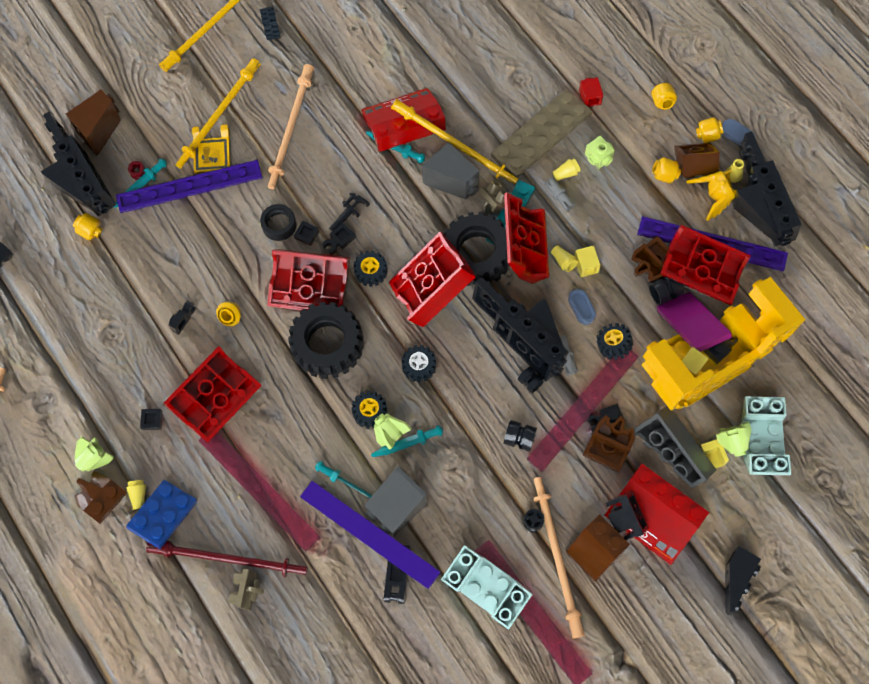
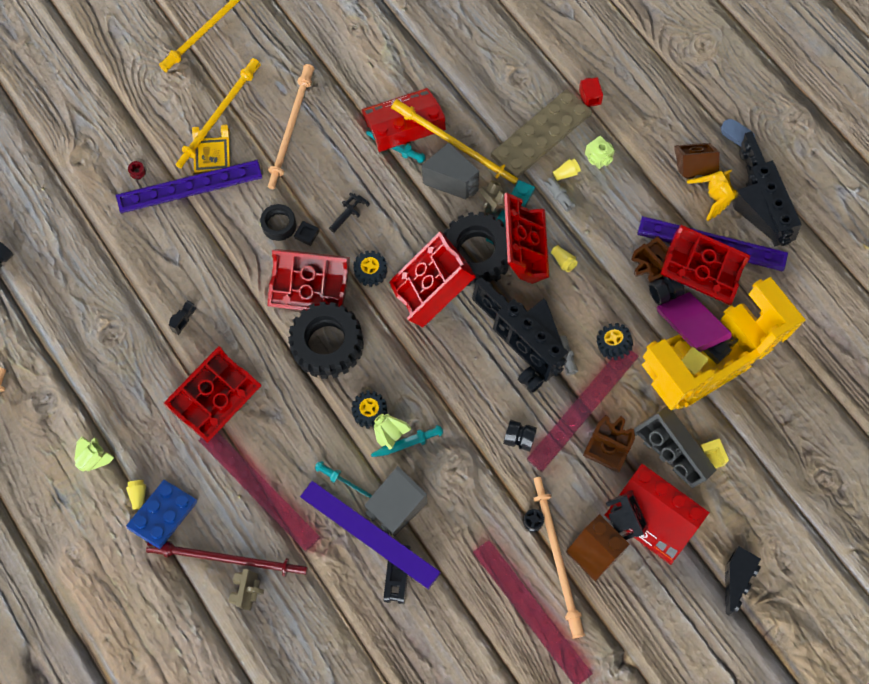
black wedge [41,112,117,216] -> none
reddish brown slope [66,89,121,156] -> none
yellow head [73,213,103,240] -> none
reddish brown plate [74,471,127,524] -> none
teal sword [114,159,167,208] -> none
black plate [140,409,163,430] -> none
yellow cone [216,302,241,327] -> none
black wheel [260,6,280,40] -> none
black plate [322,223,356,255] -> none
black wheel [402,345,436,382] -> none
light aqua slope [441,545,533,630] -> none
sand blue tile [568,289,596,325] -> none
light yellow panel [574,246,600,277] -> none
black plate [587,404,624,431] -> none
yellow head [651,83,677,110] -> none
yellow head [652,157,681,184] -> none
yellow head [696,117,724,143] -> none
yellowish green brick [716,422,751,457] -> none
light yellow cone [726,159,744,183] -> none
light aqua slope [741,396,791,475] -> none

